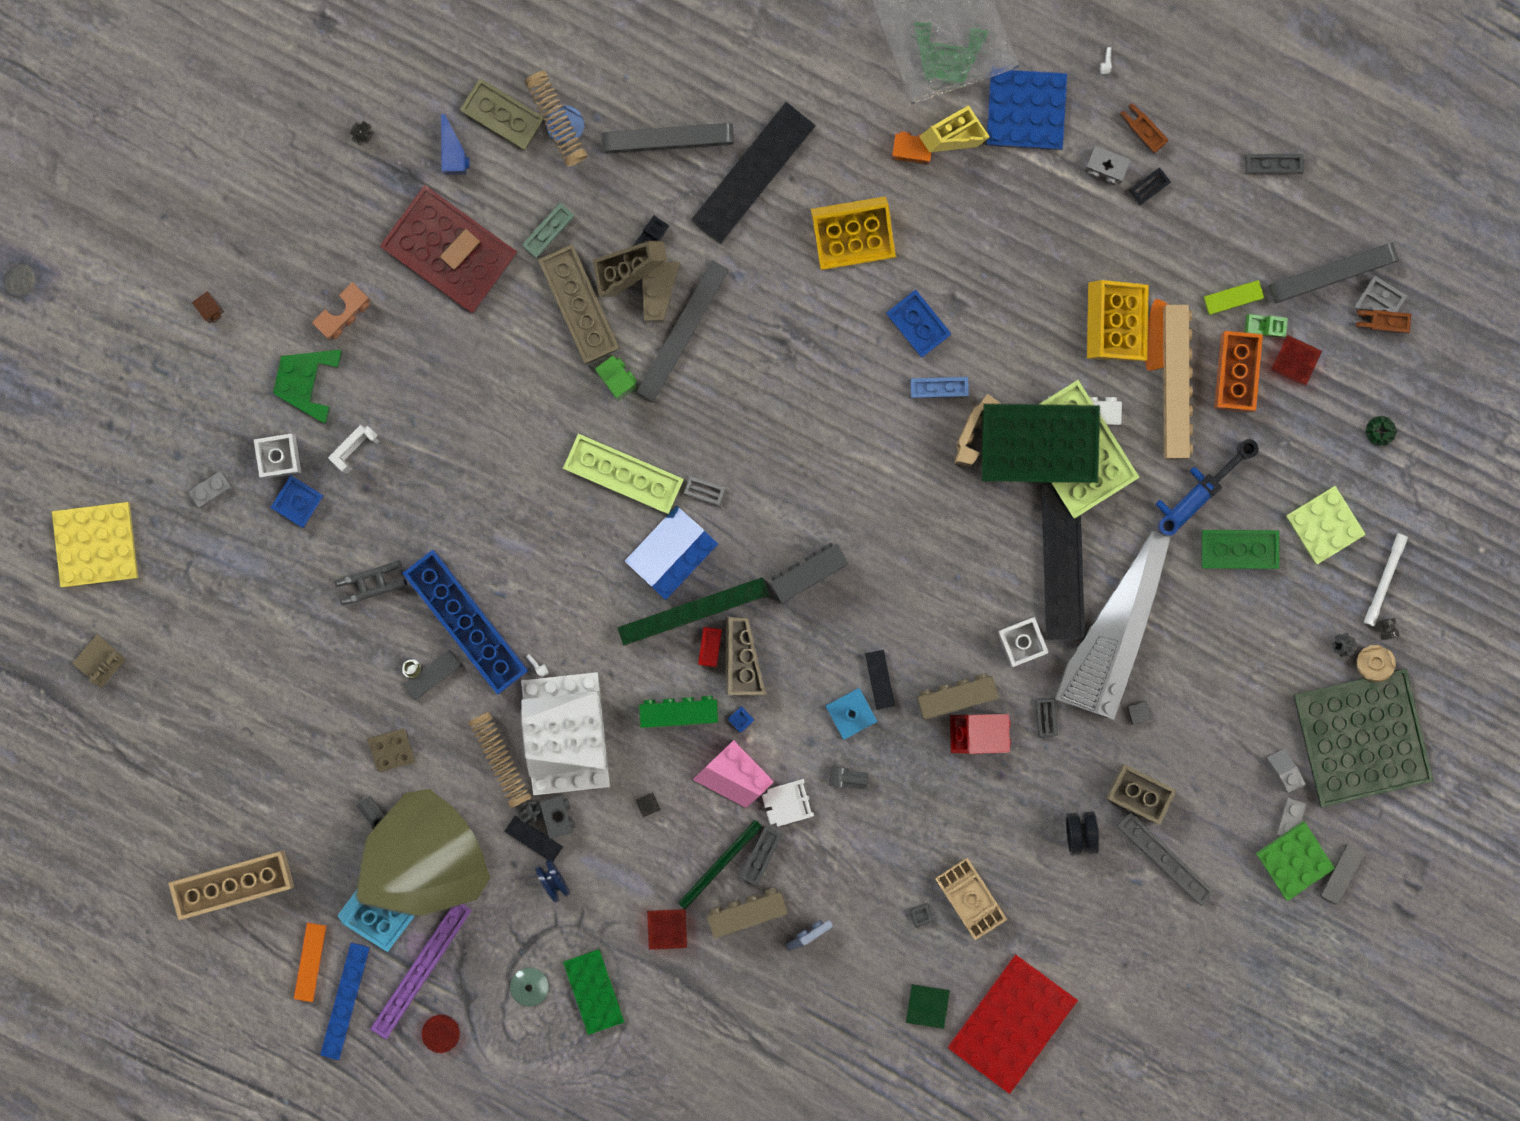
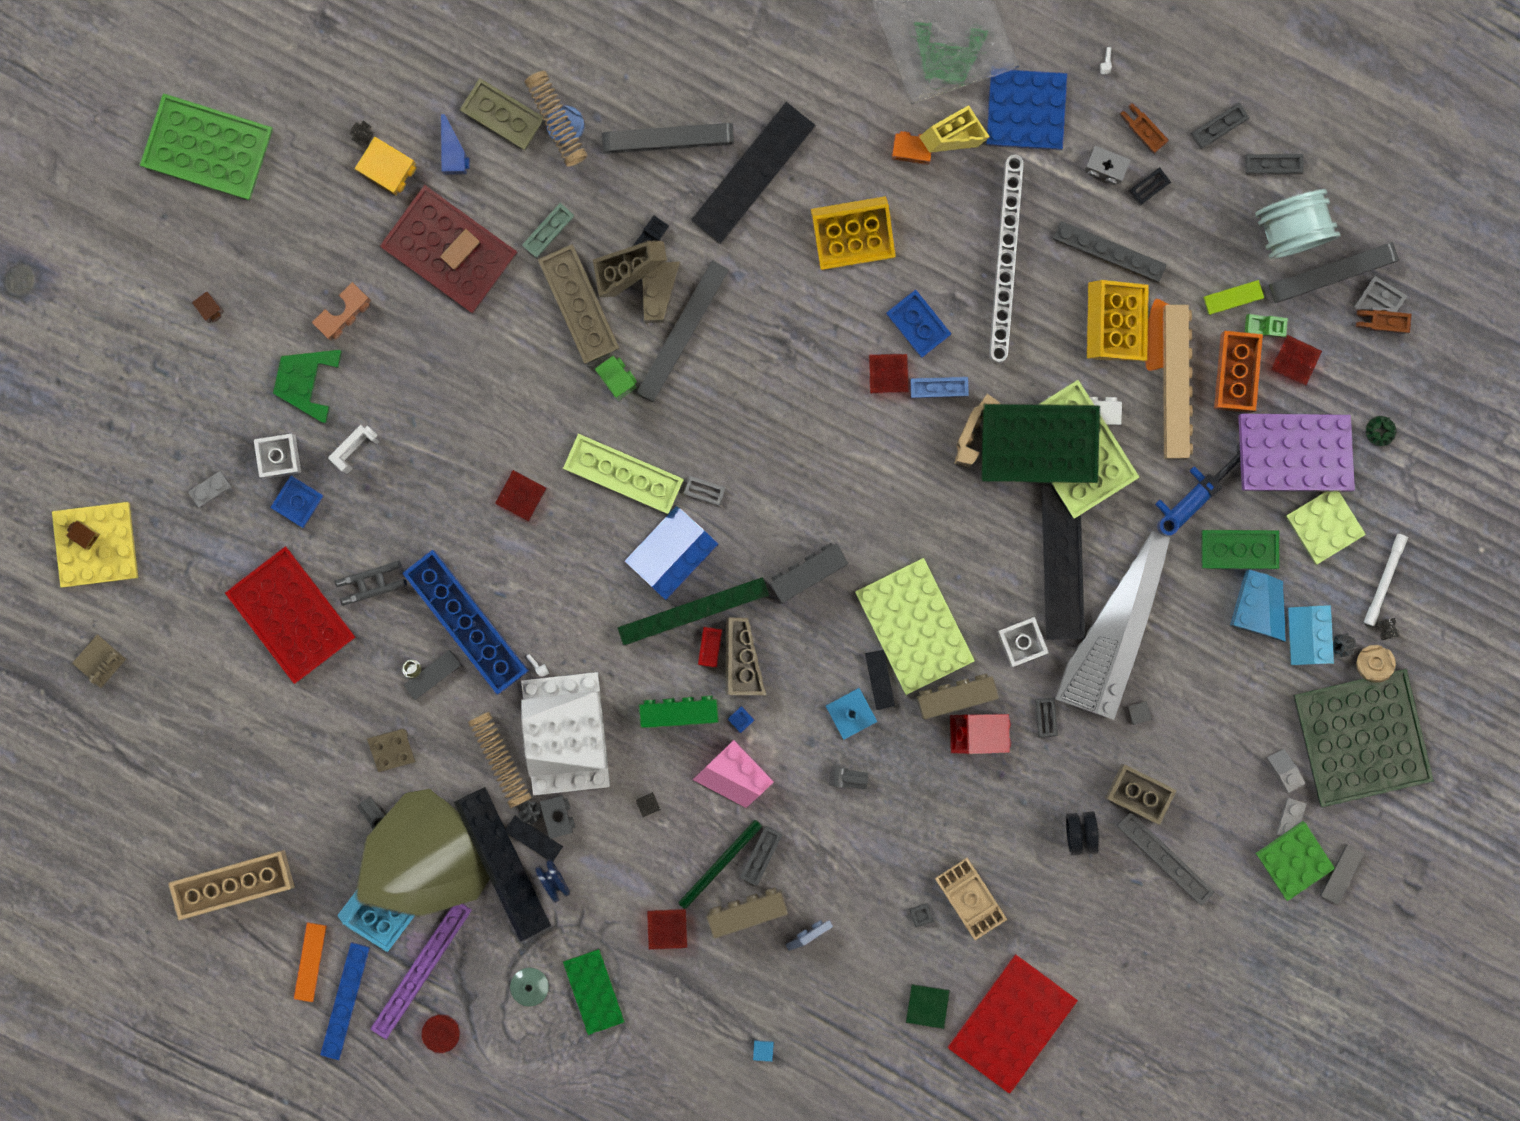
white plate [762,779,814,826] -> none
none -> reddish brown brick [66,520,100,550]
none -> bright green plate [140,93,273,201]
none -> red plate [225,546,356,684]
none -> yellow brick [355,137,416,196]
none -> black plate [454,787,551,942]
none -> clear red plate [495,470,547,522]
none -> dark azure tile [753,1040,774,1062]
none -> yellowish green plate [855,558,975,695]
none -> clear red plate [869,354,909,394]
none -> white beam [989,155,1023,364]
none -> dark grey plate [1053,221,1167,283]
none -> dark grey tile [1191,102,1249,149]
none -> dark azure wedge [1230,570,1286,642]
none -> medium lavender plate [1238,414,1355,492]
none -> light aqua wheel [1255,189,1341,259]
none -> medium azure slope [1288,605,1334,665]

